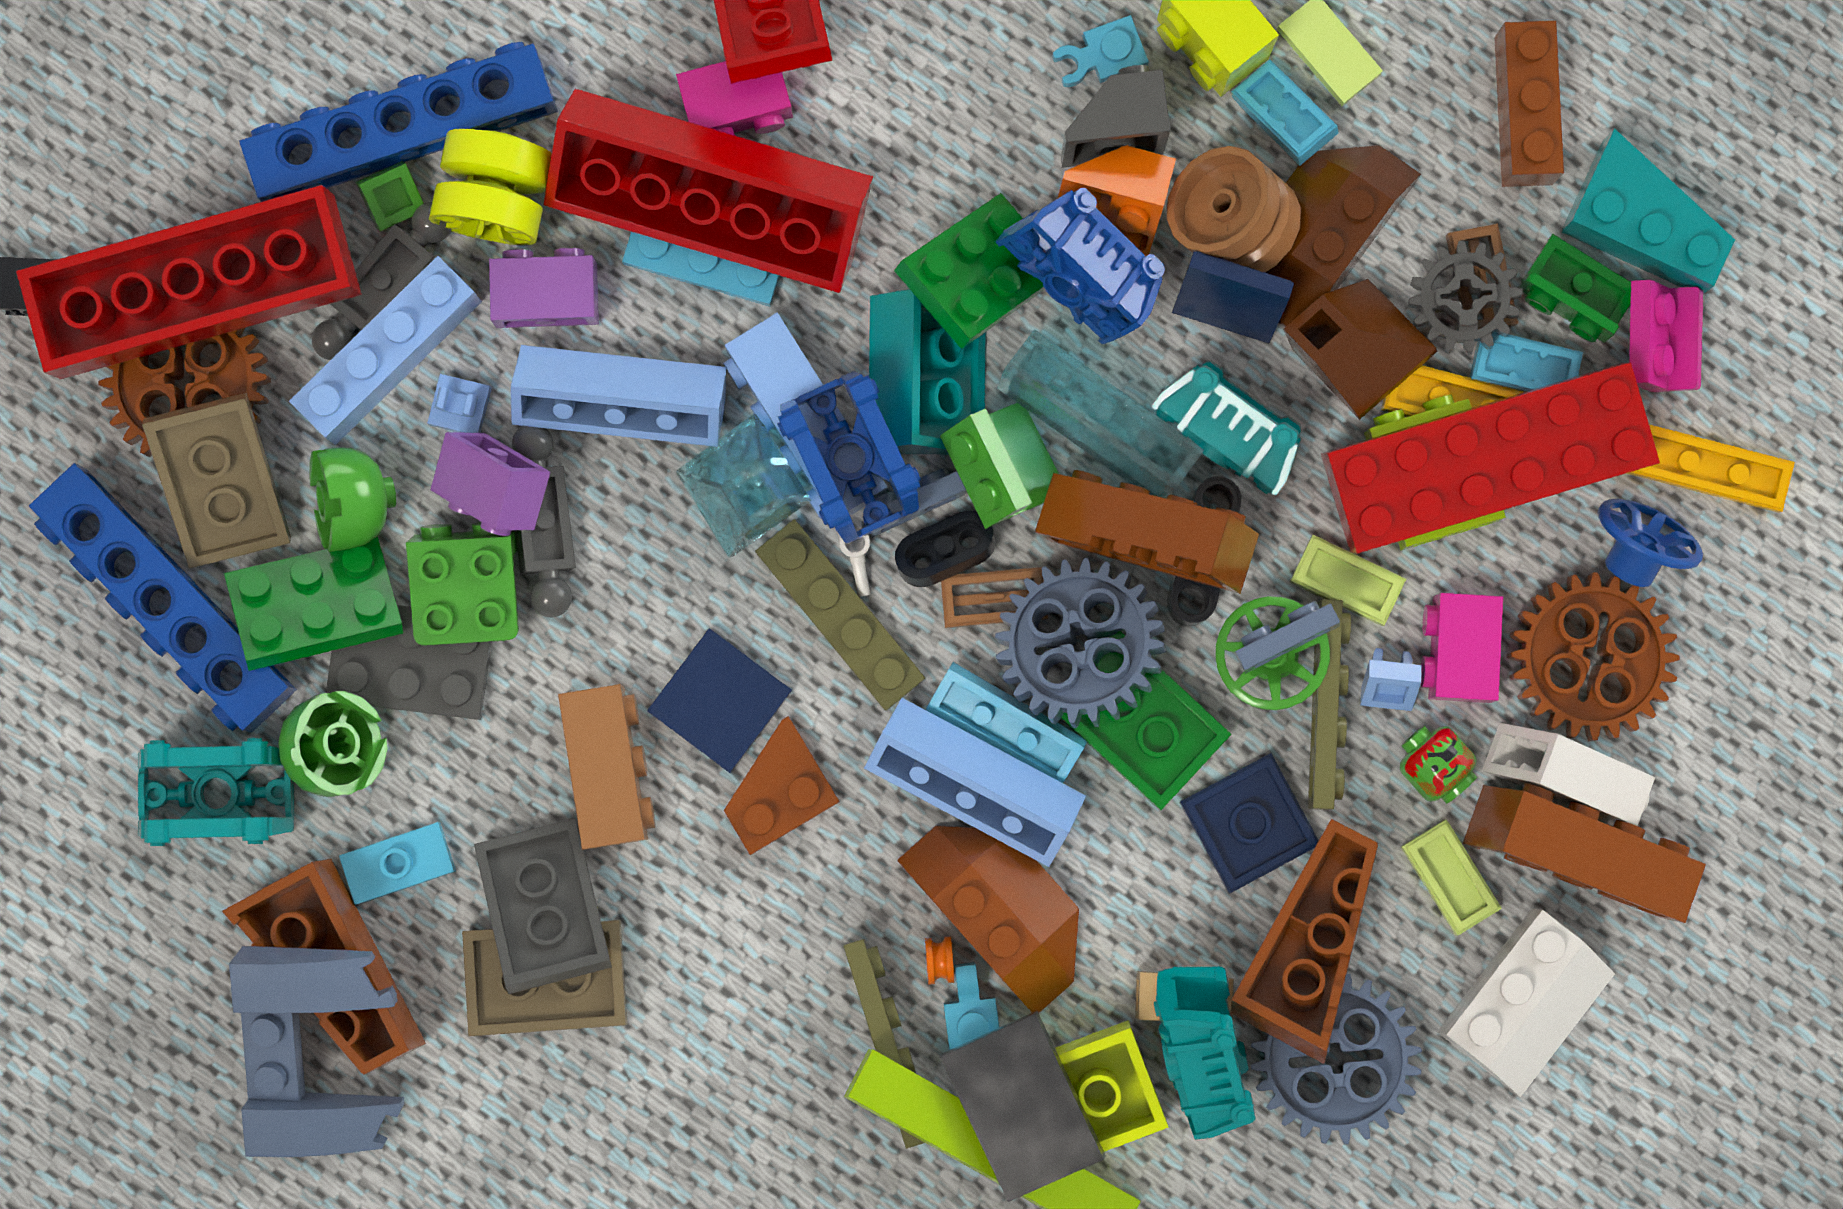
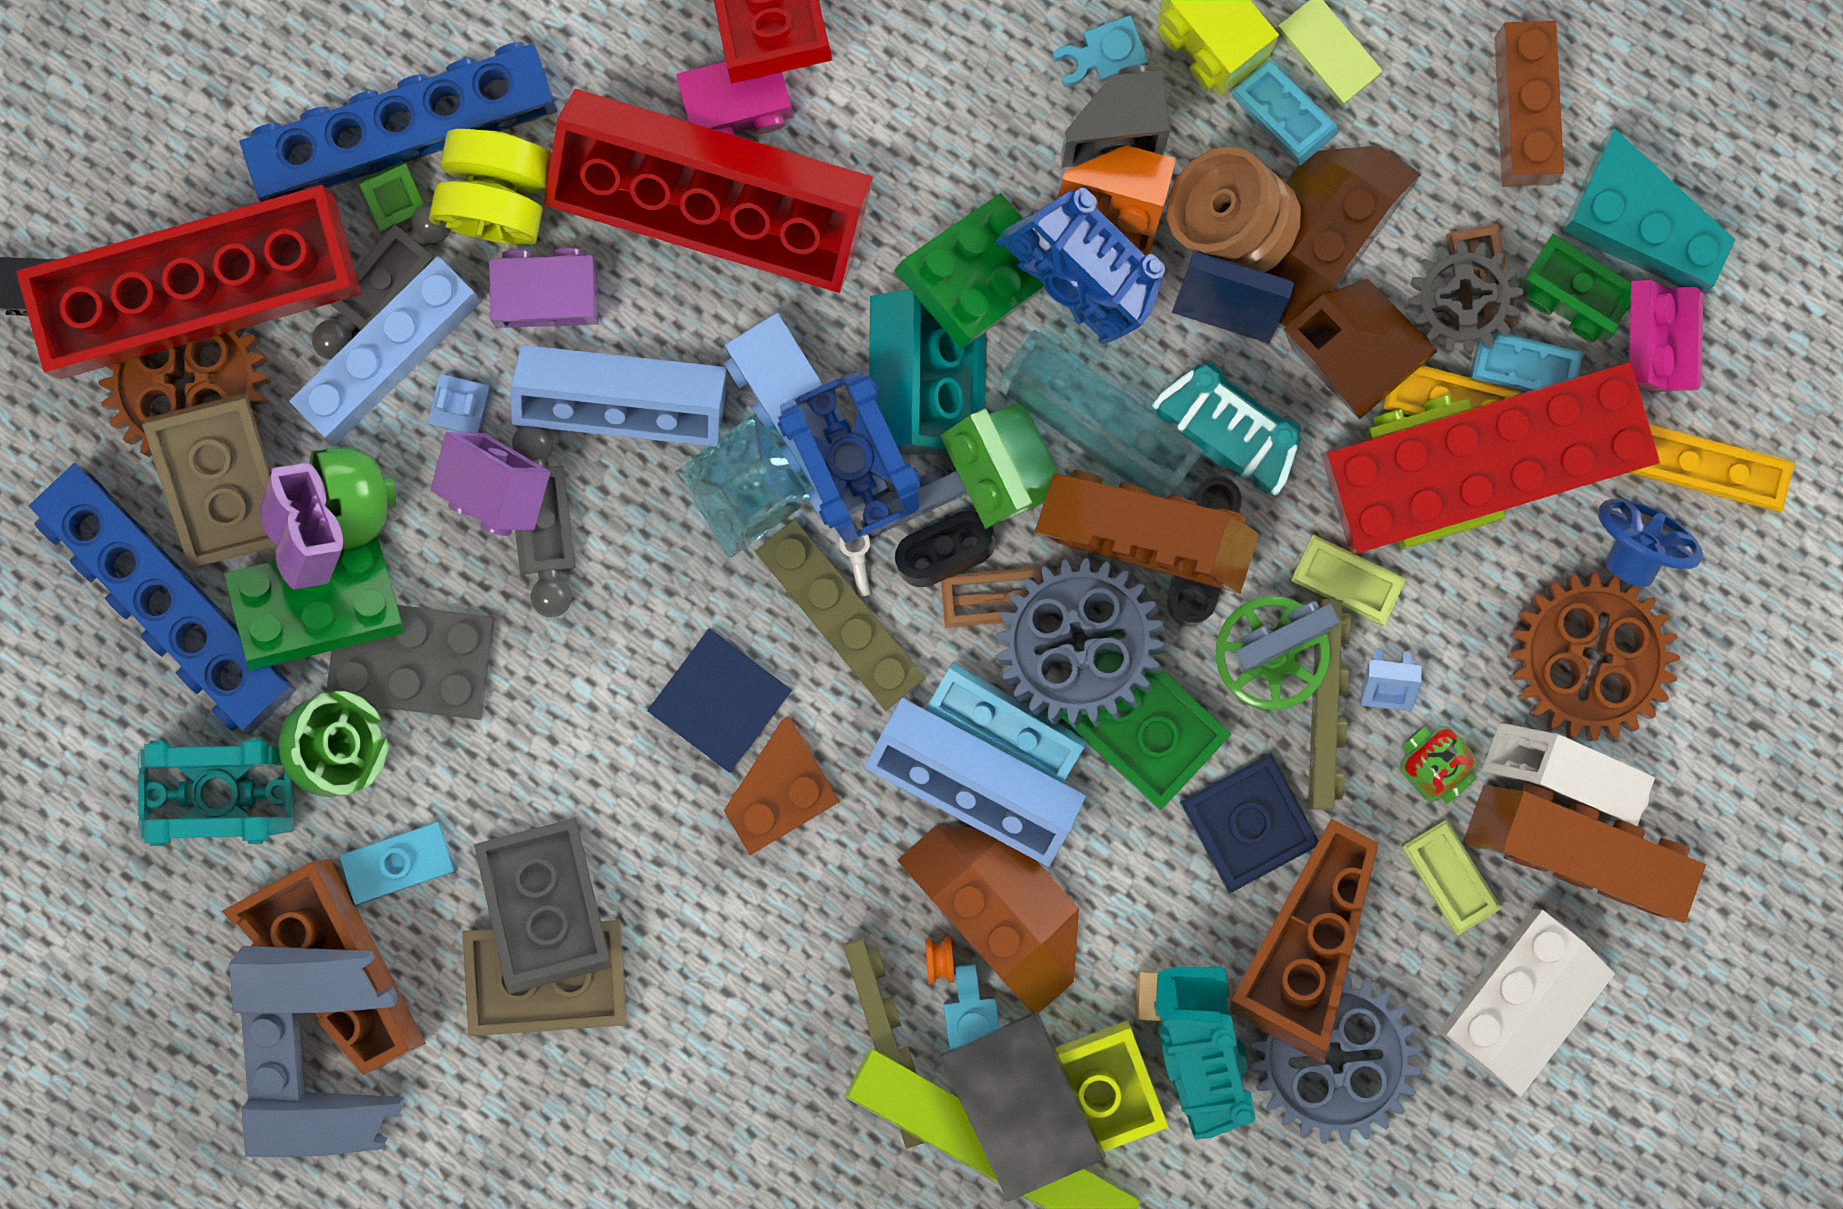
bright green bracket [406,522,519,645] -> none
medium nougat brick [558,684,656,850] -> none
medium azure plate [622,232,780,307] -> none
dark pink brick [1421,593,1503,703] -> none
none -> medium lavender brick [259,462,343,590]

